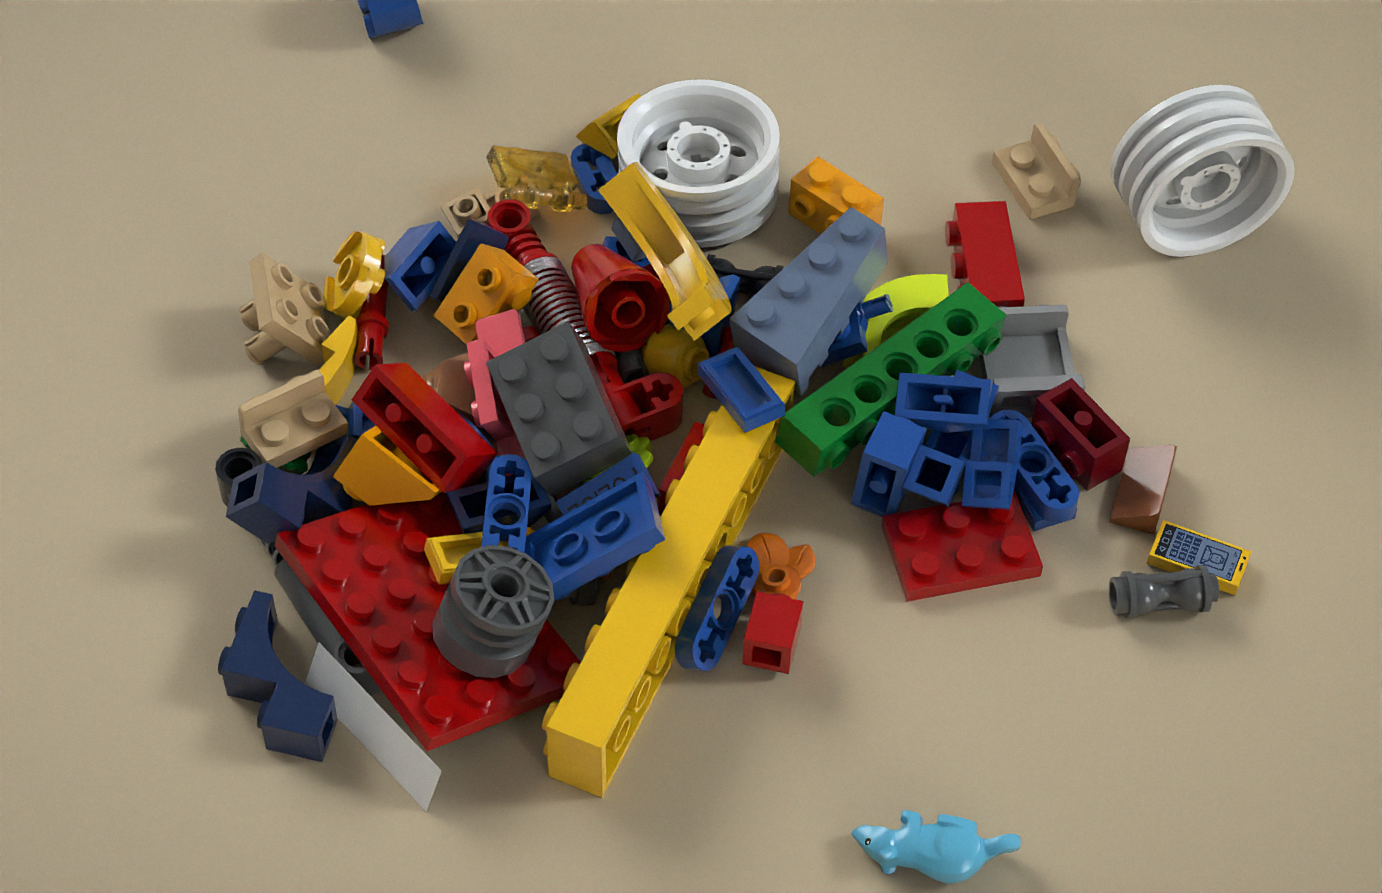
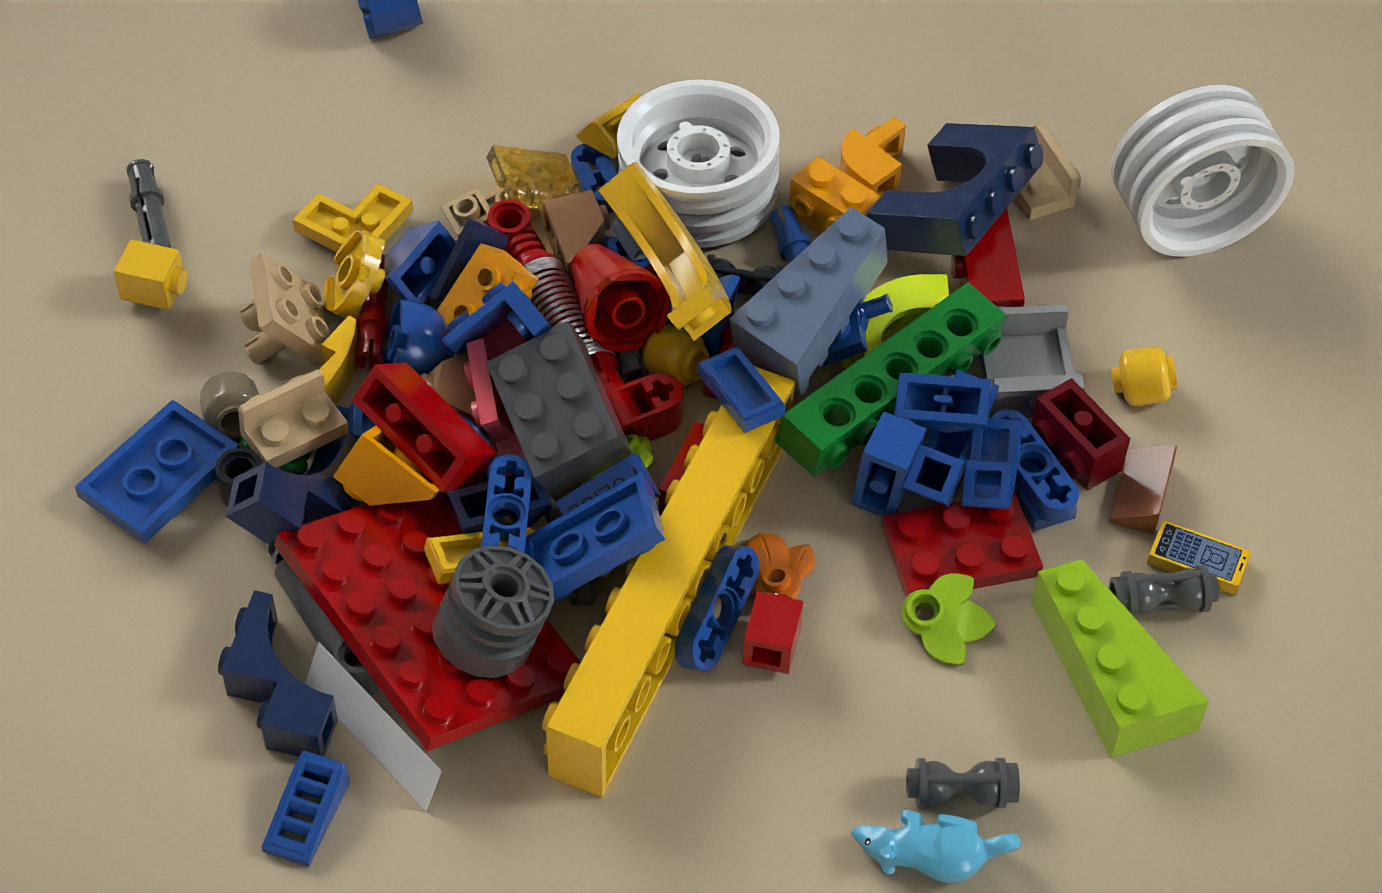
none -> blue plate [75,399,240,544]
none -> yellow brick [113,239,188,310]
none -> dark grey pin [126,159,171,248]
none -> dark tan head [200,371,259,438]
none -> blue slope [262,751,350,867]
none -> yellow plate [293,183,414,252]
none -> blue cylinder [383,299,455,376]
none -> blue bracket [442,281,553,355]
none -> medium nougat slope [543,190,610,286]
none -> blue pin [769,205,811,264]
none -> light orange brick [839,116,906,196]
none -> dark blue arch [867,123,1043,256]
none -> lime plate [901,573,996,665]
none -> dark grey piece [906,758,1020,808]
none -> lime wedge [1031,559,1209,758]
none -> yellow head [1111,346,1178,406]

